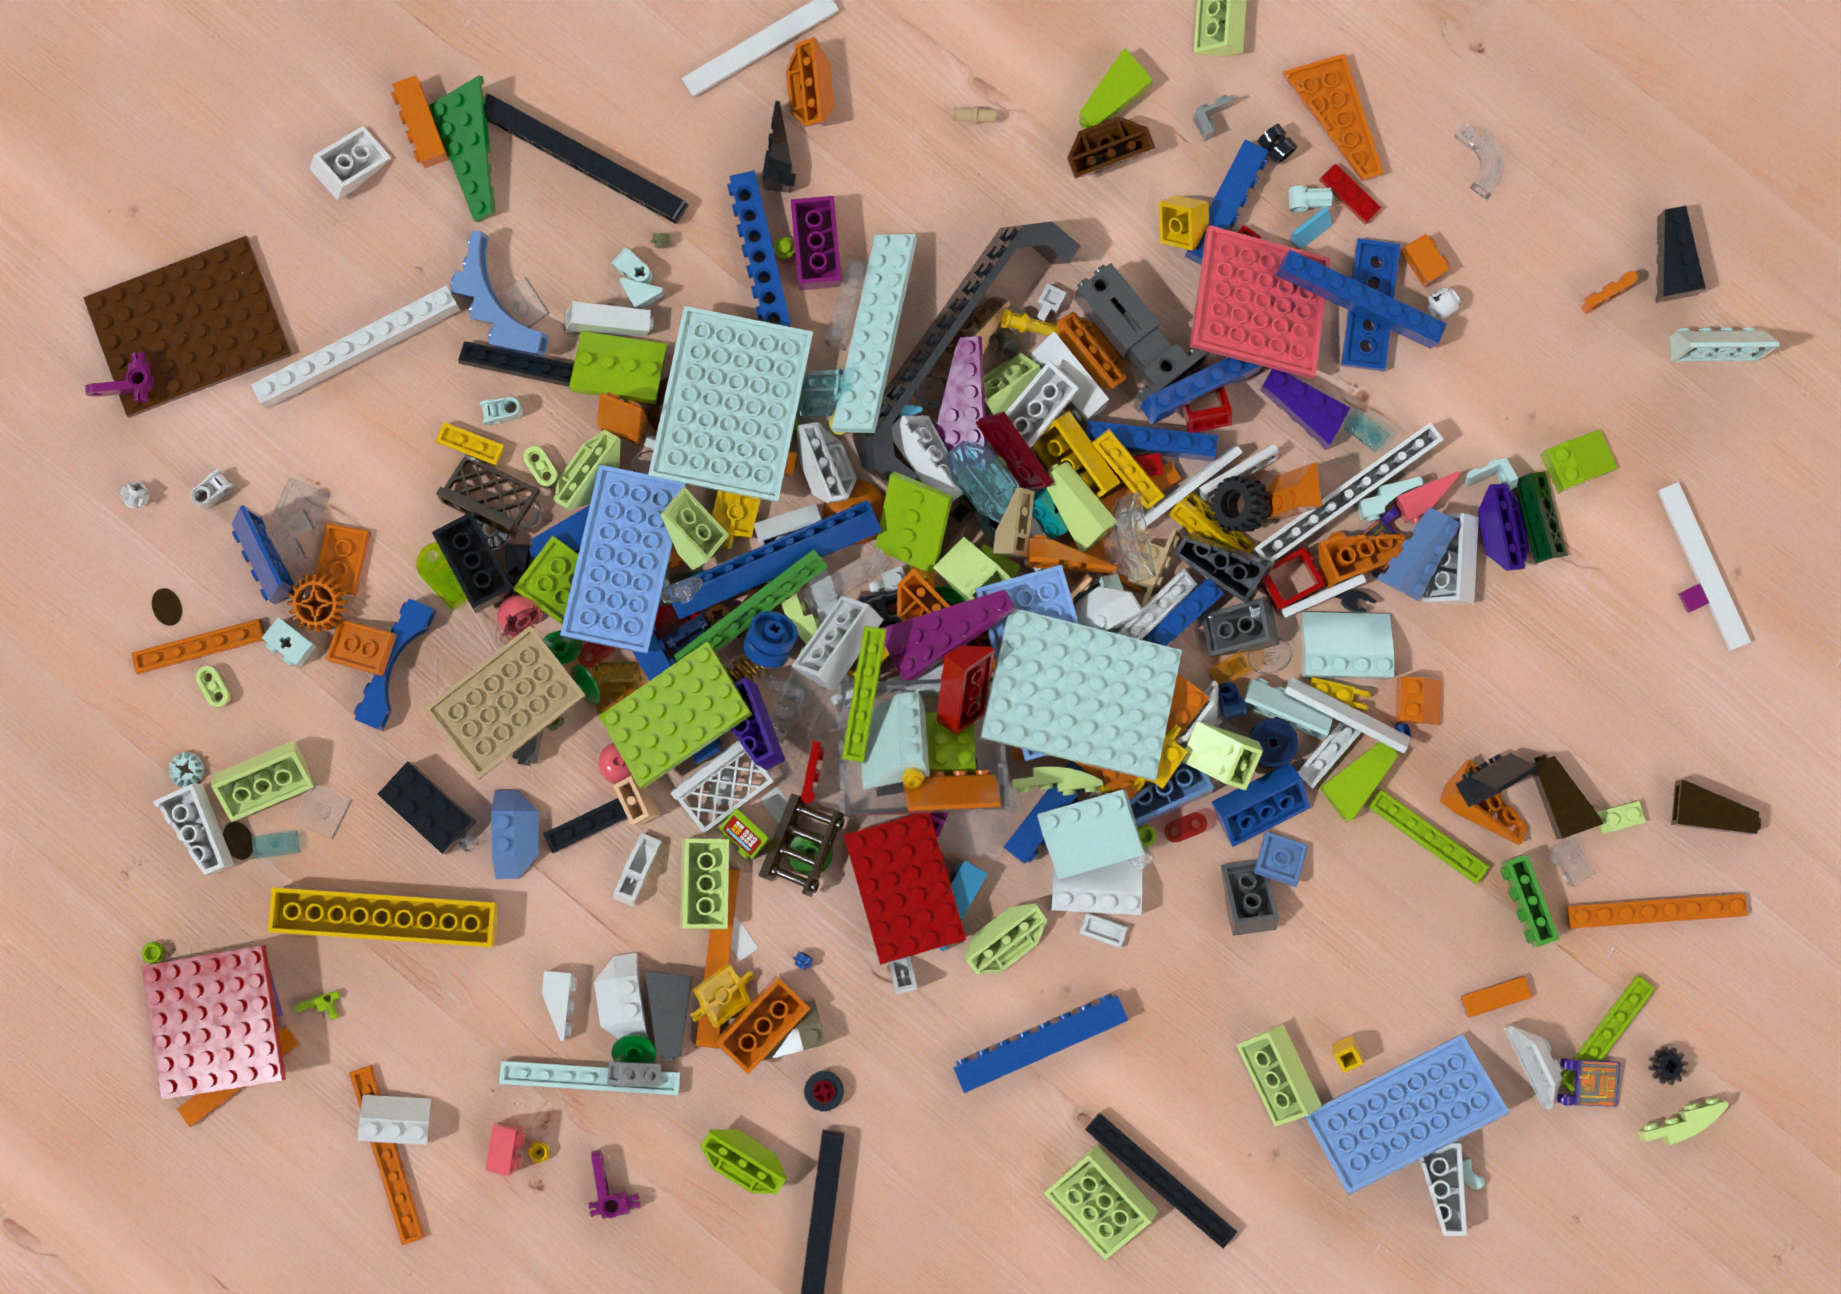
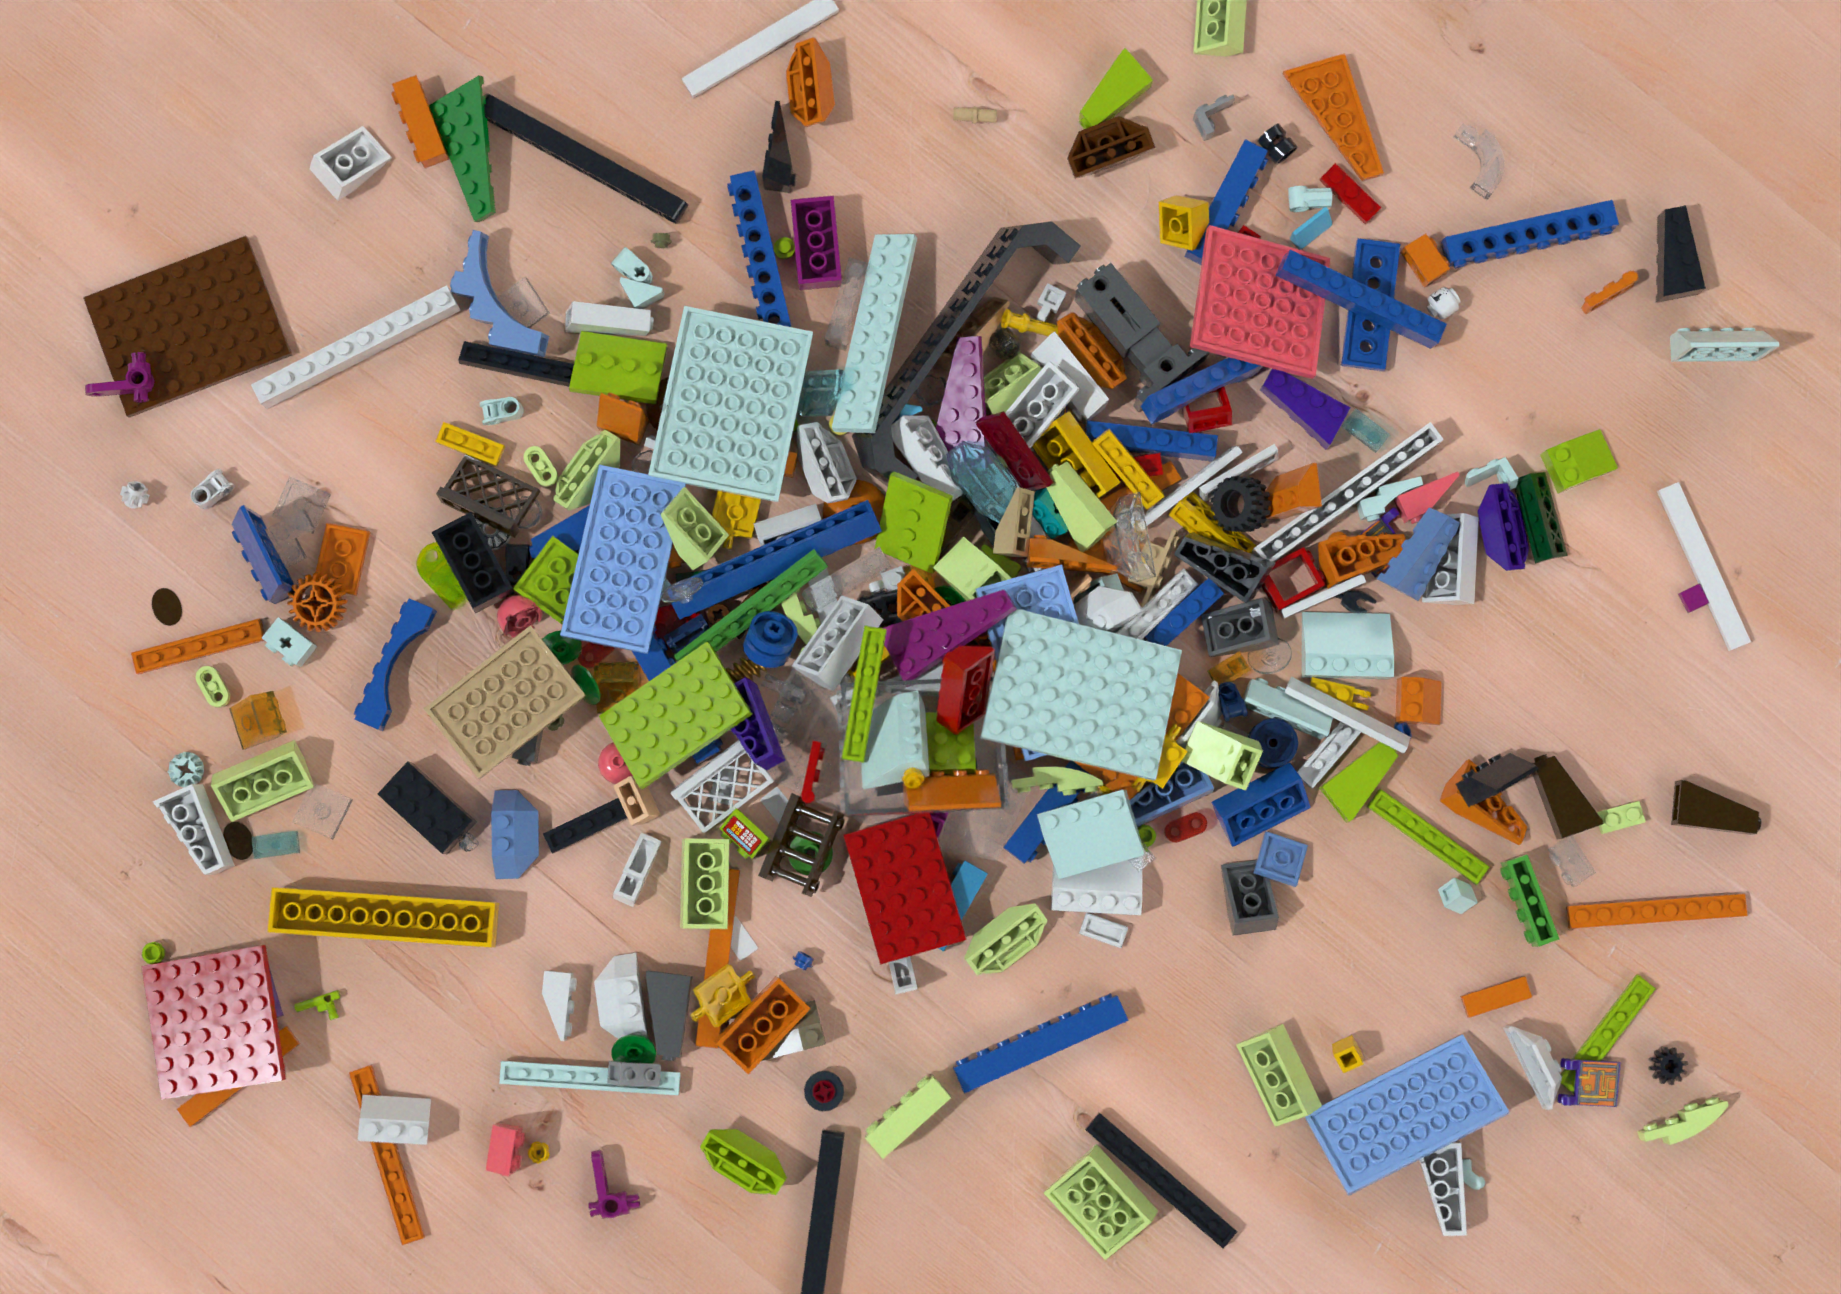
orange tile [325,620,397,677] -> none
none -> clear yellow slope [229,691,287,750]
none -> yellowish green brick [865,1075,951,1159]
none -> light aqua panel [1438,877,1478,914]
none -> blue brick [1441,200,1619,268]

